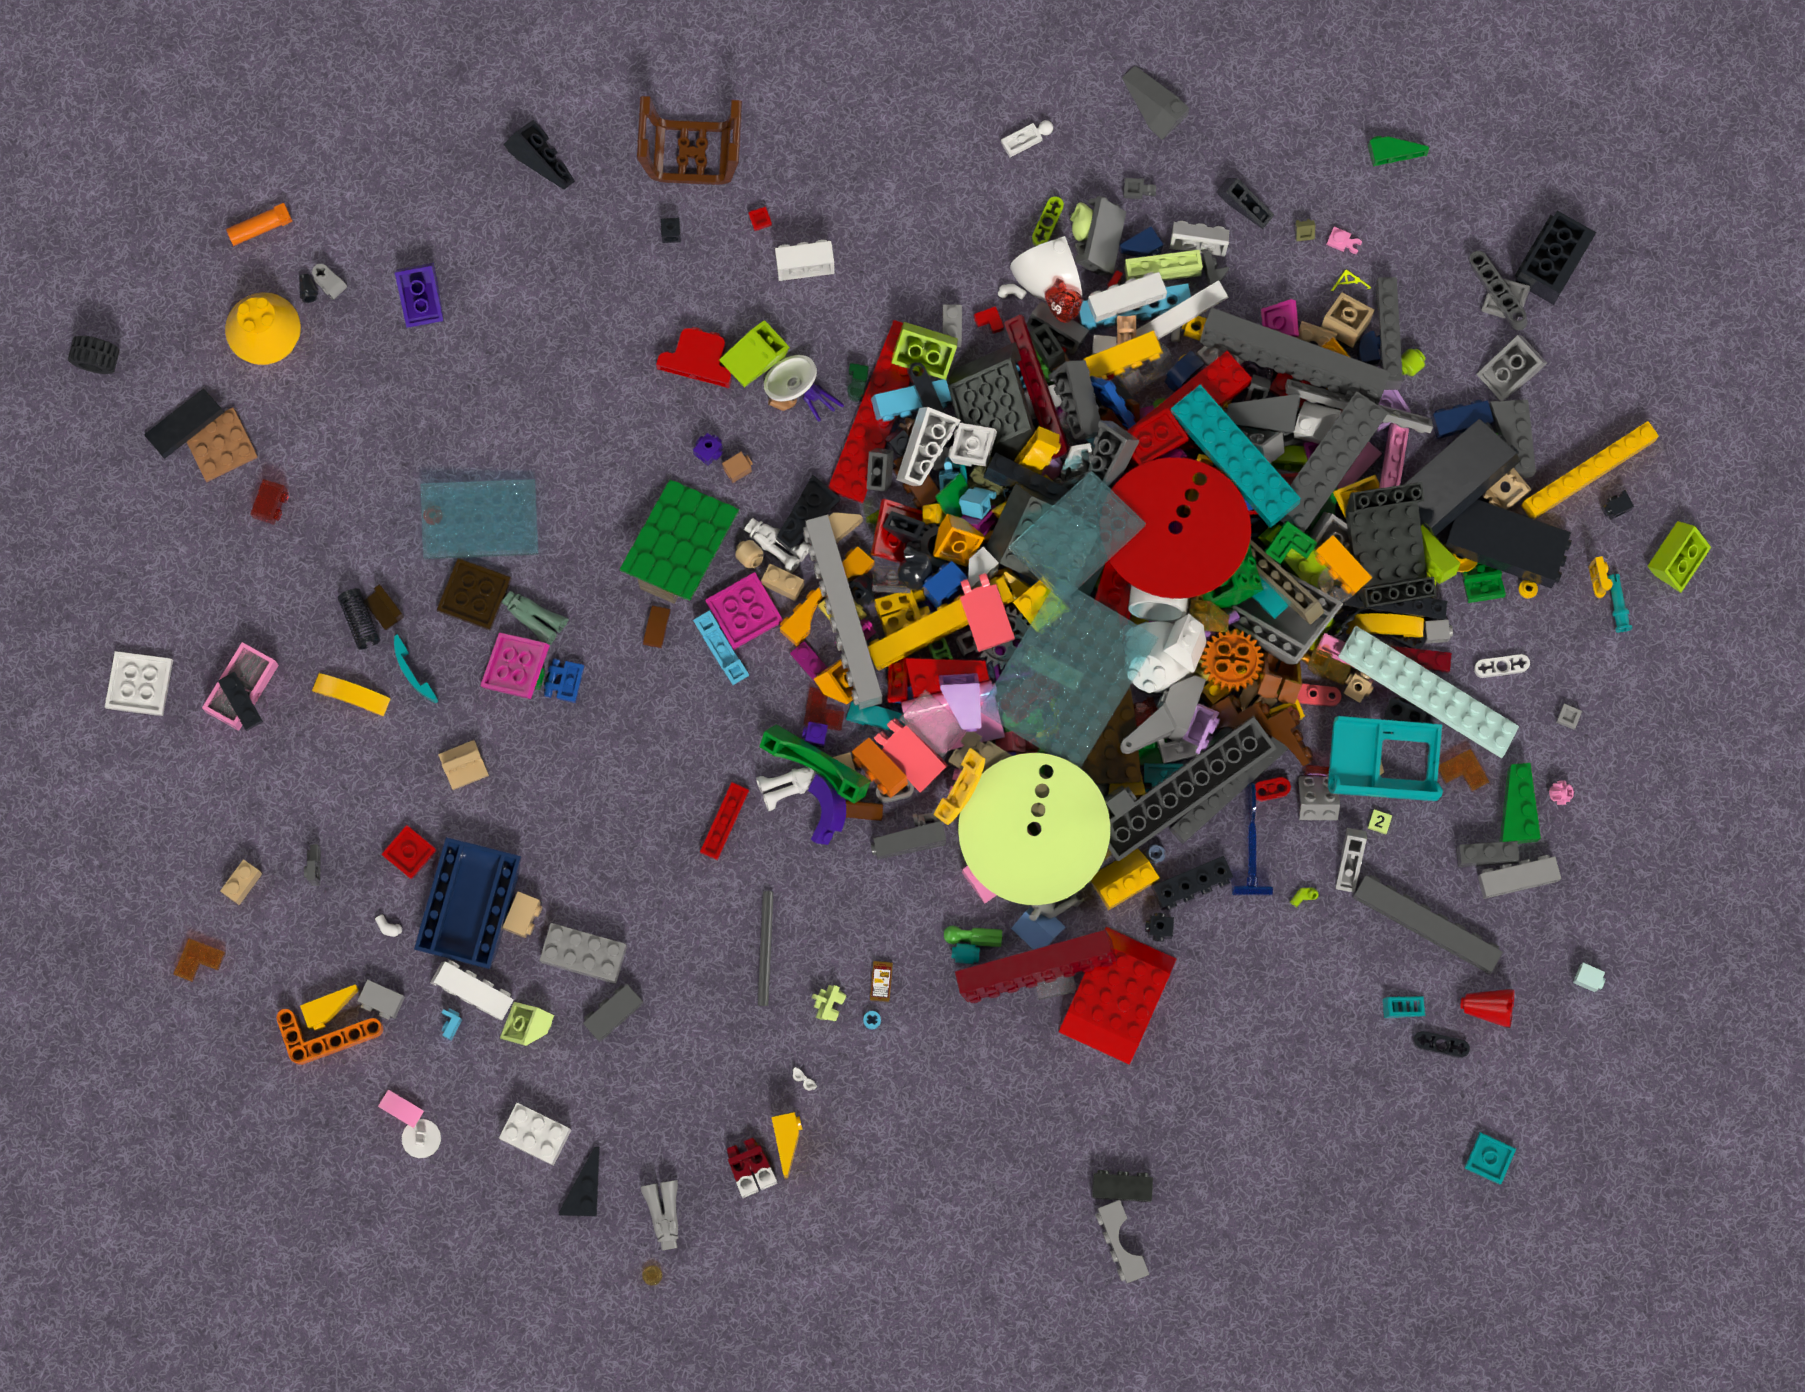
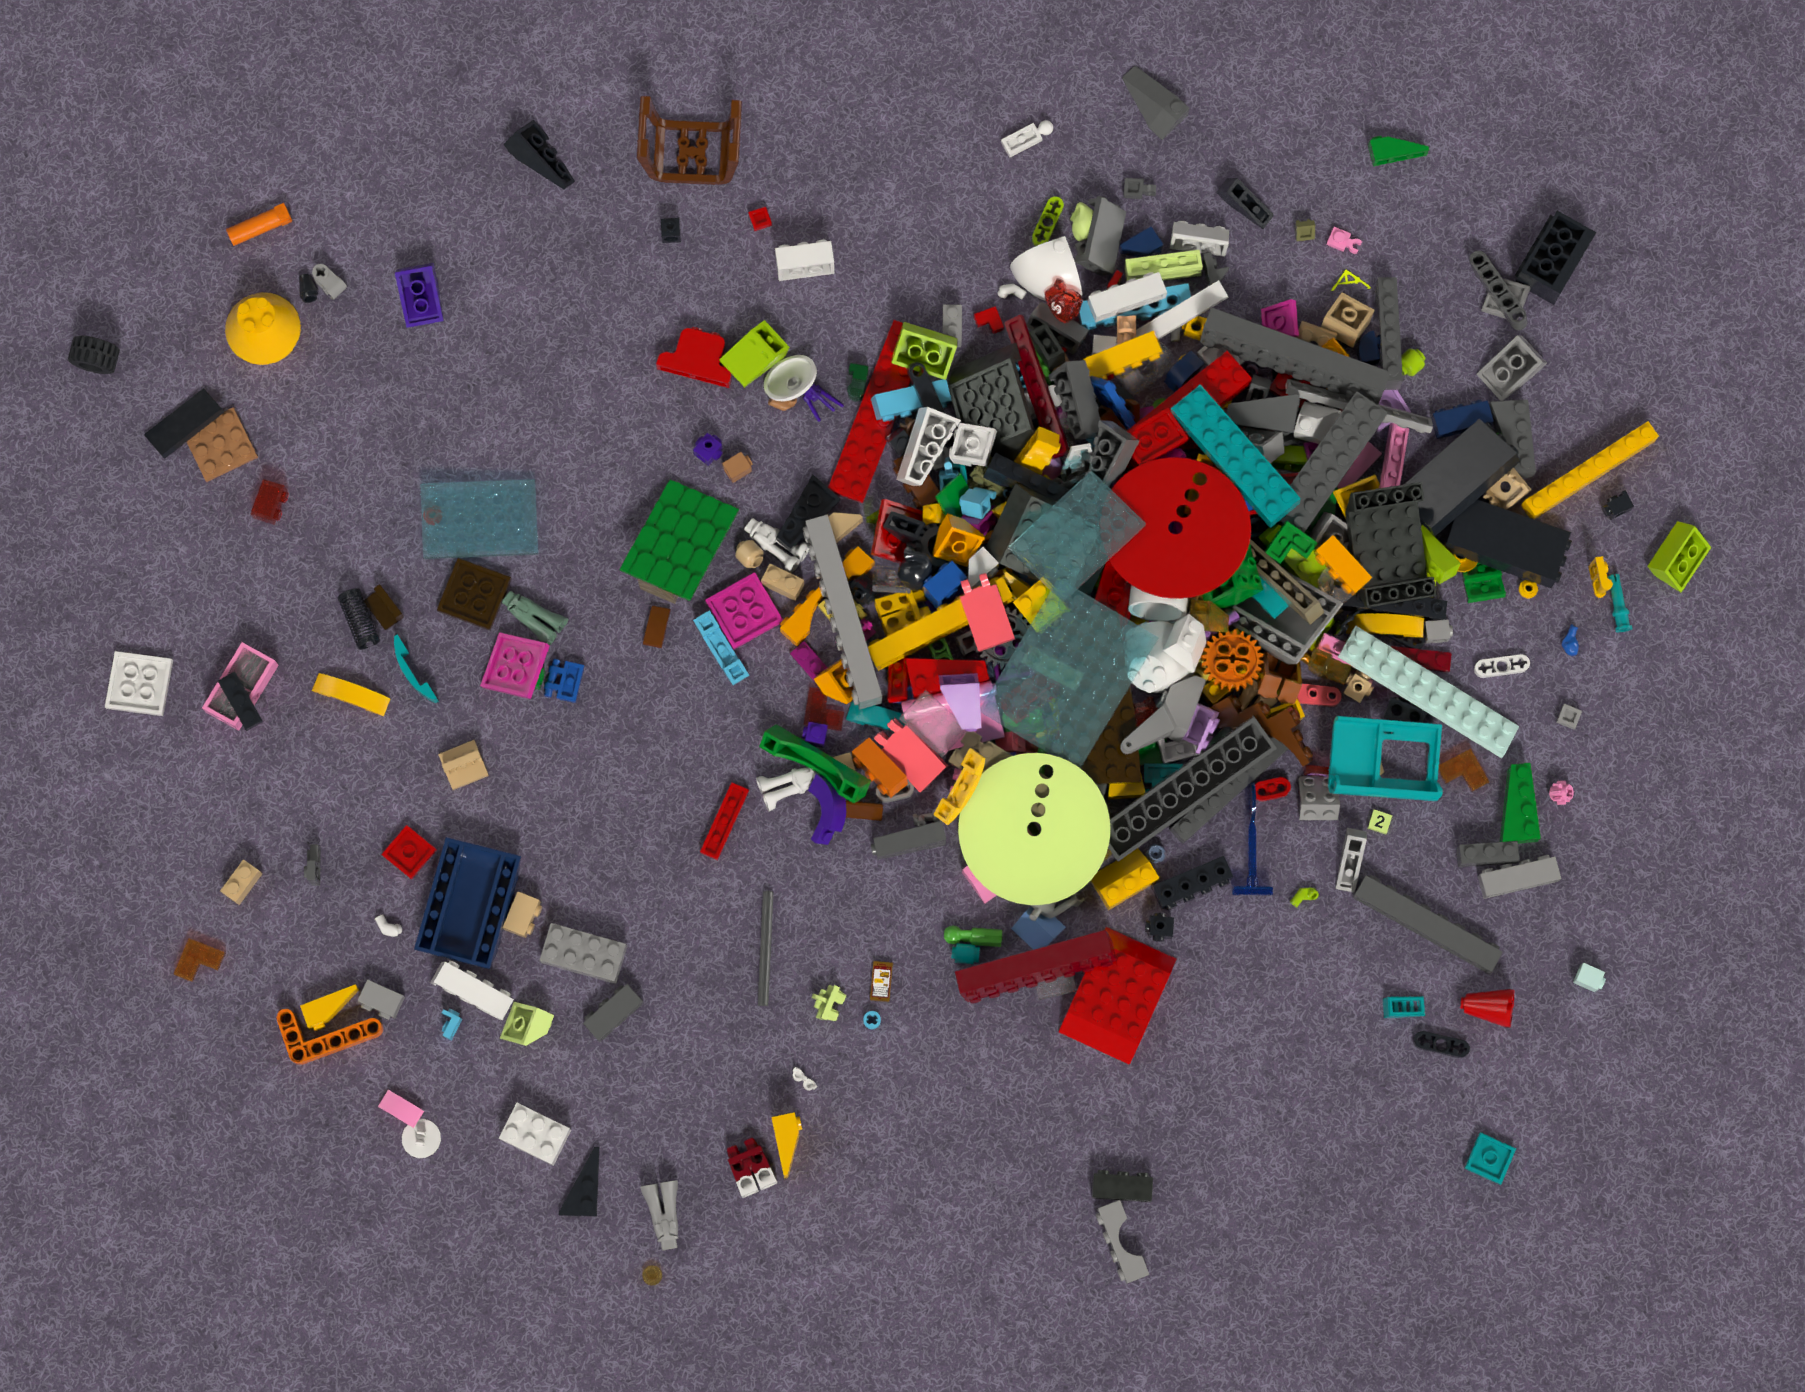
dark grey brick [867,448,894,491] -> none
dark grey brick [1104,785,1137,819] -> none
none -> blue animal [1561,624,1579,656]

